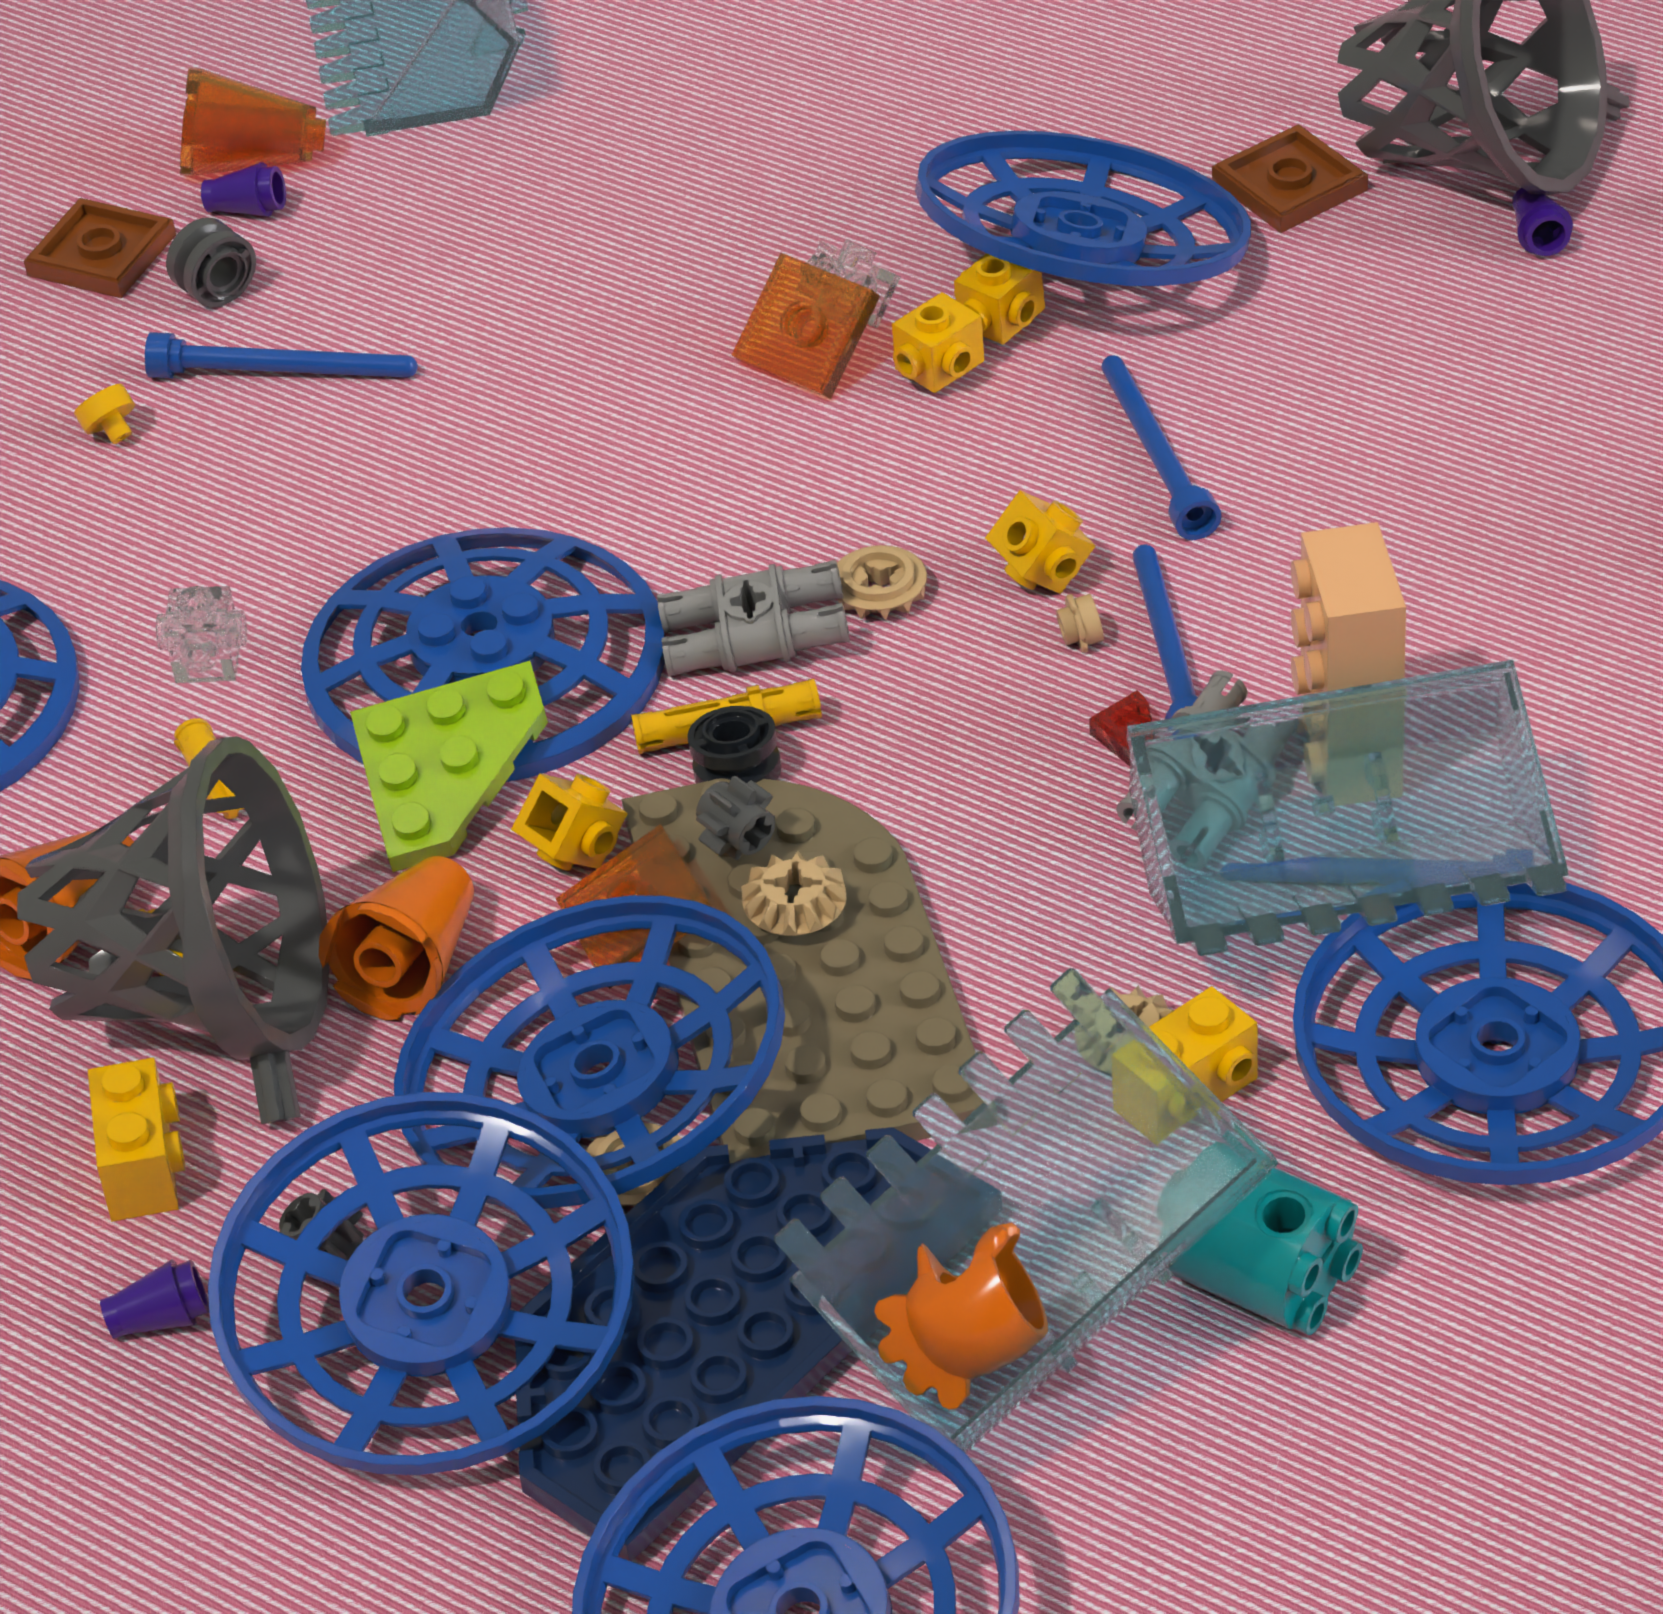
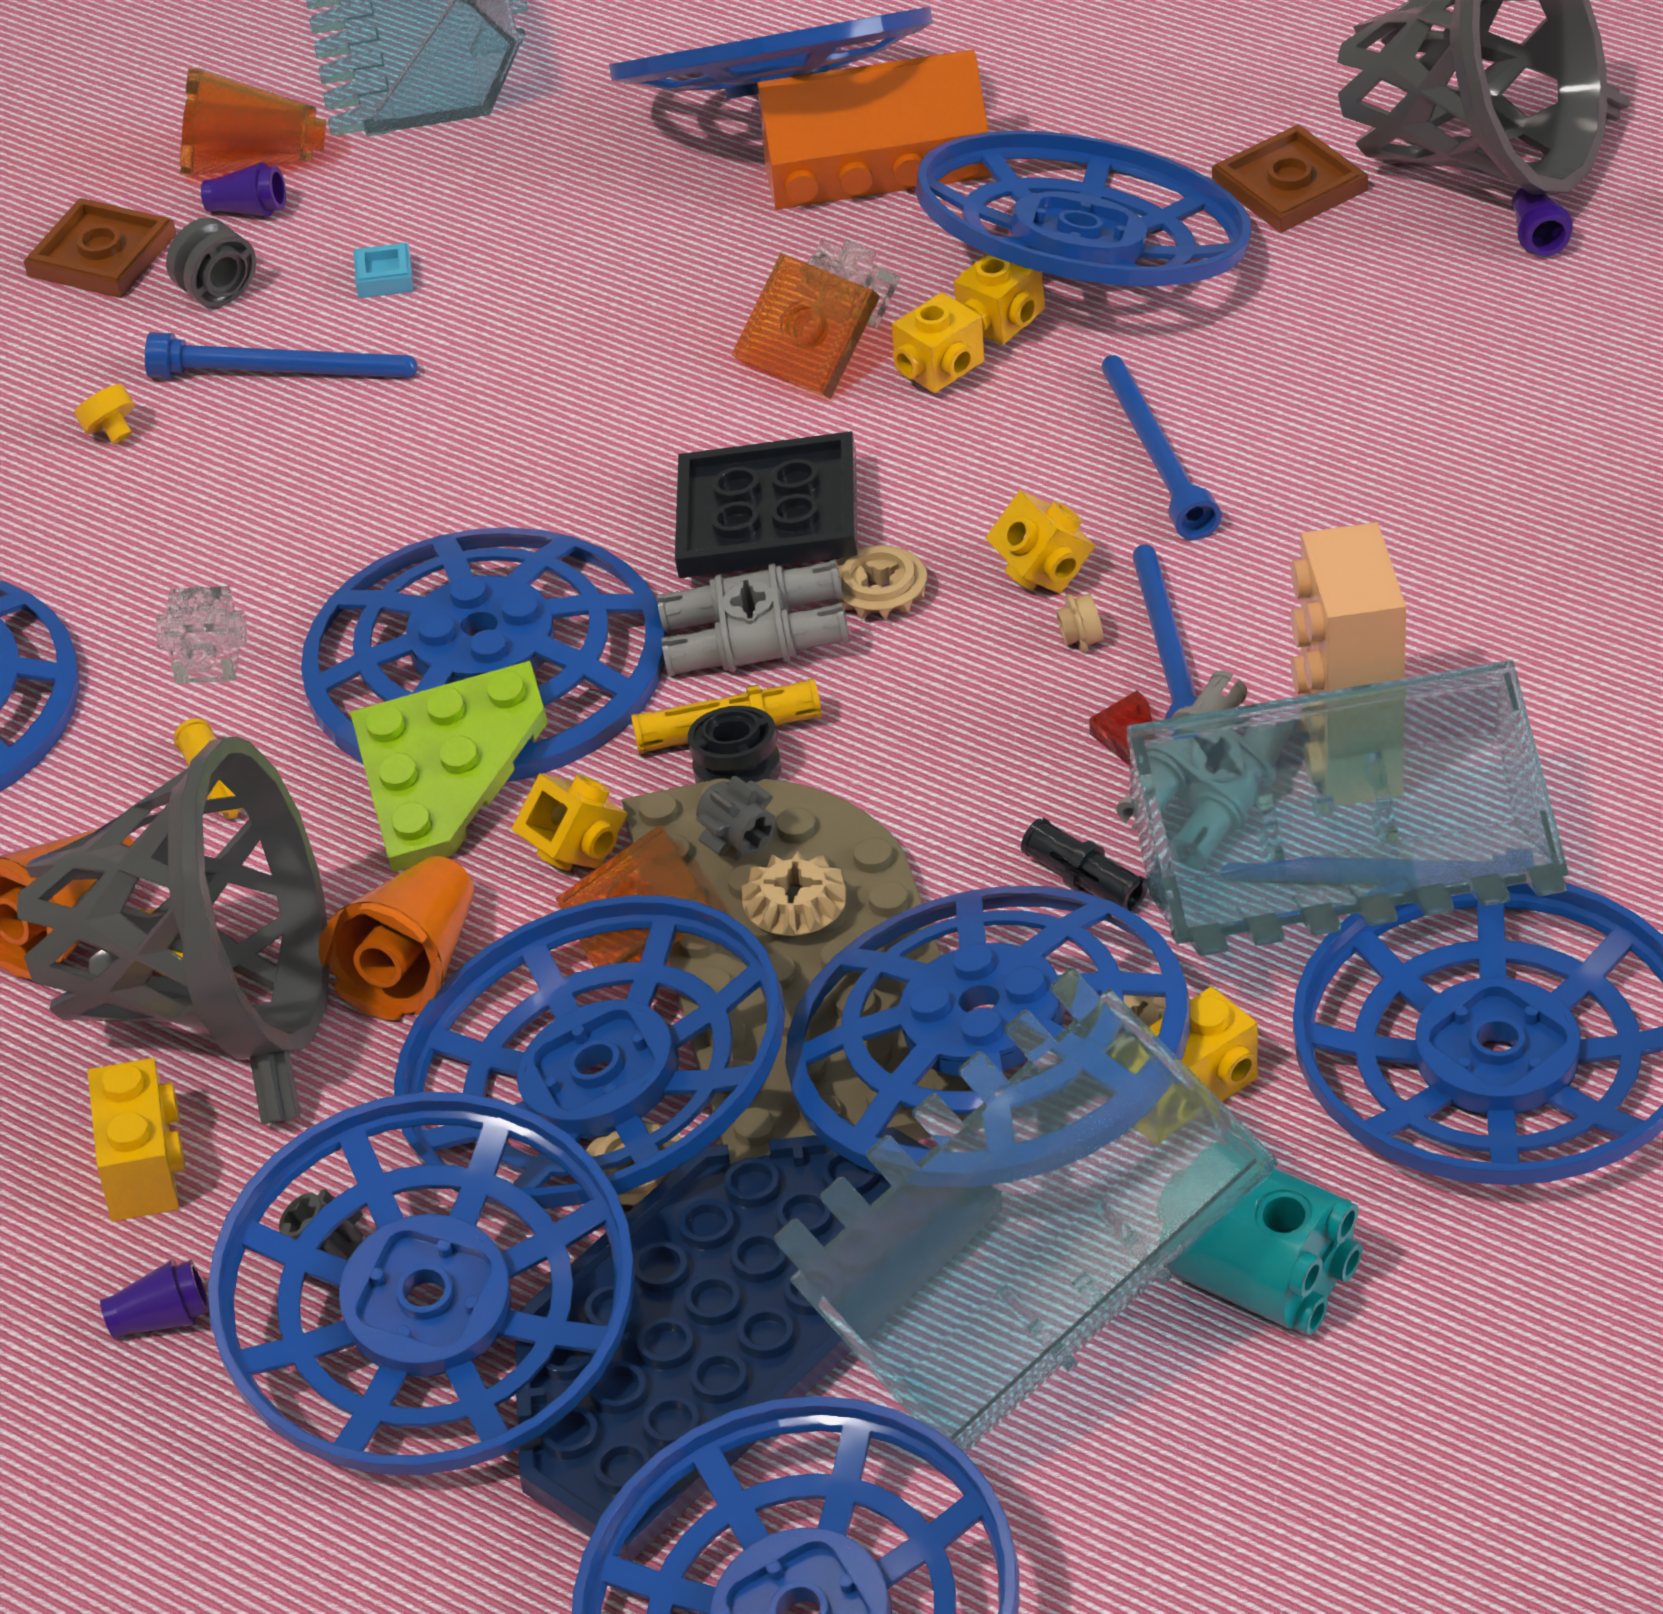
orange piece [874,1223,1048,1410] -> none
none -> medium azure tile [353,243,414,299]
none -> blue dish [609,7,933,99]
none -> black plate [675,431,858,579]
none -> orange slope [757,49,991,210]
none -> blue dish [785,886,1191,1186]
none -> black pin [1021,818,1148,913]

